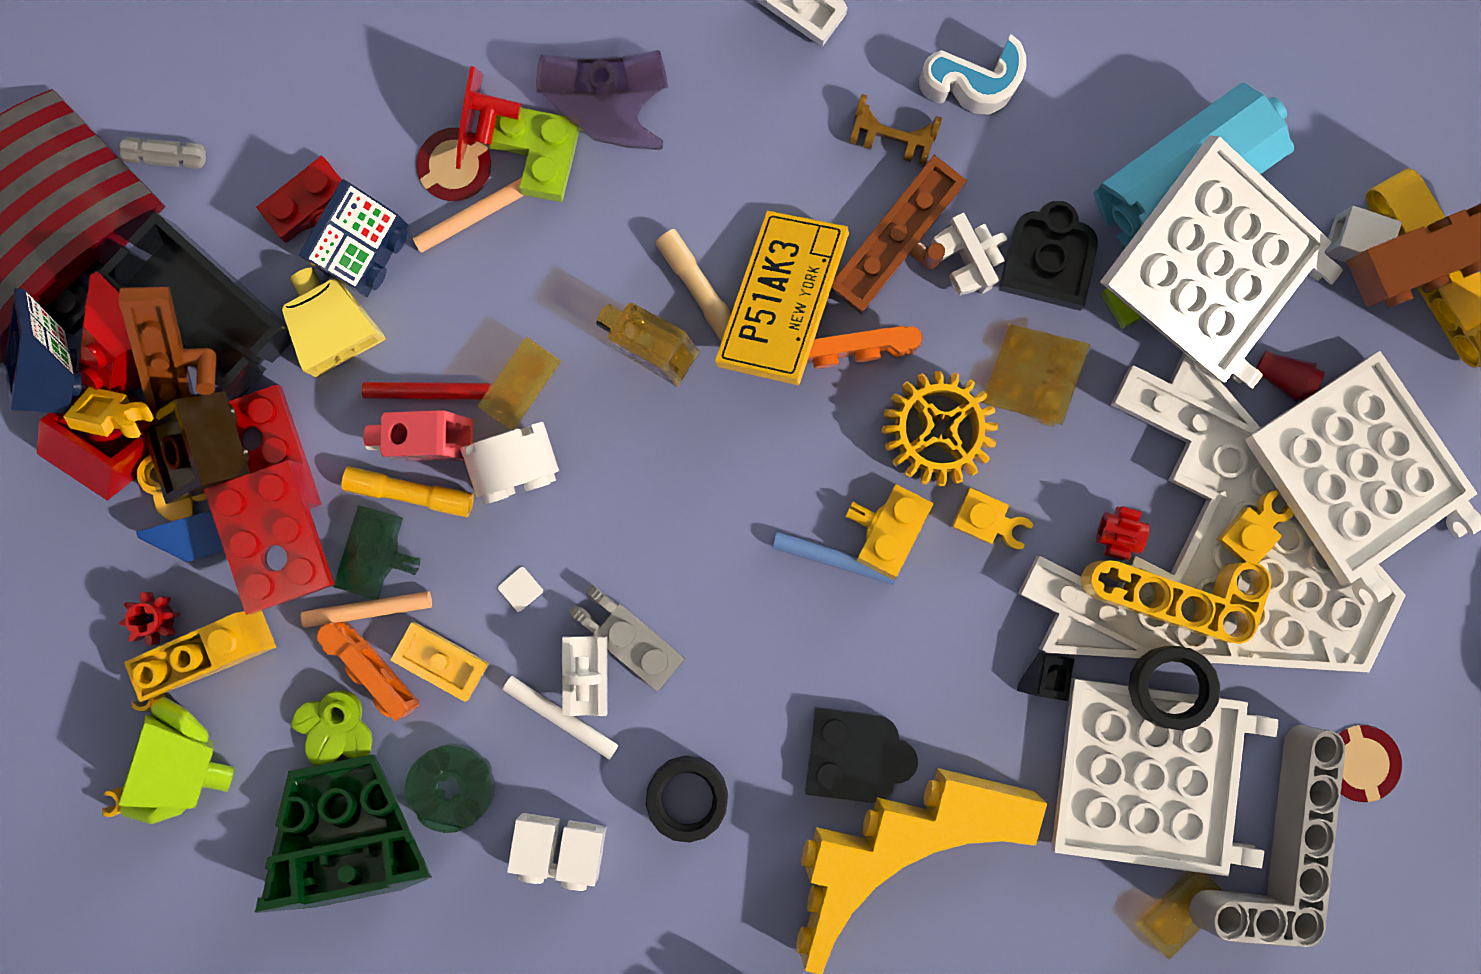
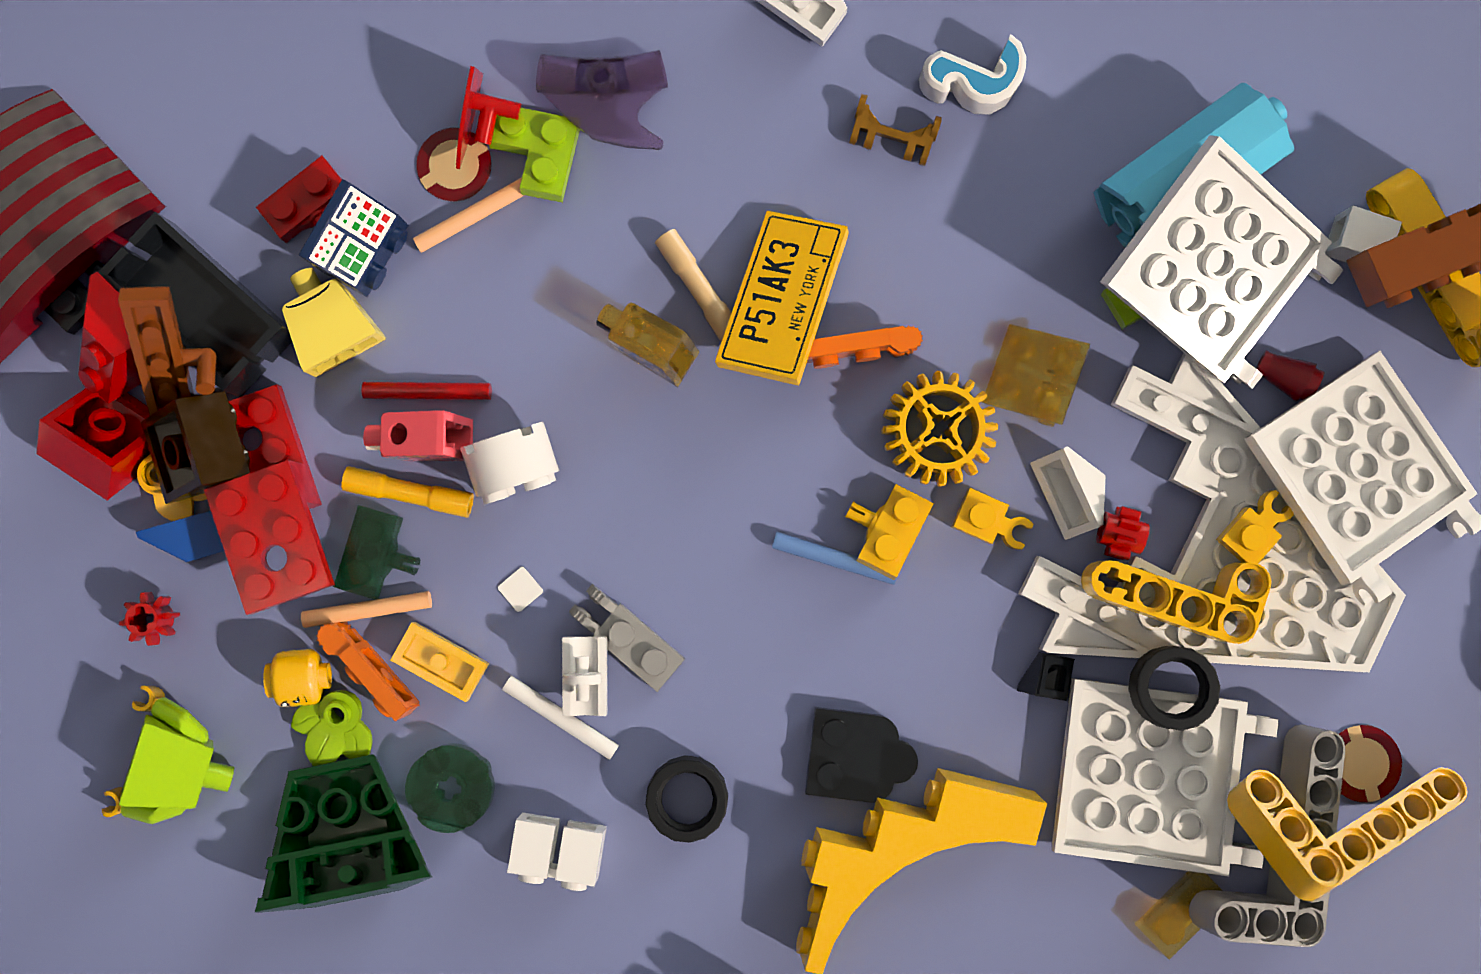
dark blue slope [4,288,82,414] -> none
yellow plate [63,387,154,438] -> none
light grey axle [119,137,207,169] -> none
yellow slope [124,611,276,702] -> none
clear yellow plate [477,336,561,431] -> none
dark orange plate [831,154,967,314] -> none
white hips [931,213,1008,296] -> none
black plate [999,201,1098,311] -> none
none -> yellow head [263,649,332,708]
none -> white slope [1030,446,1105,540]
none -> yellow beam [1227,767,1468,901]

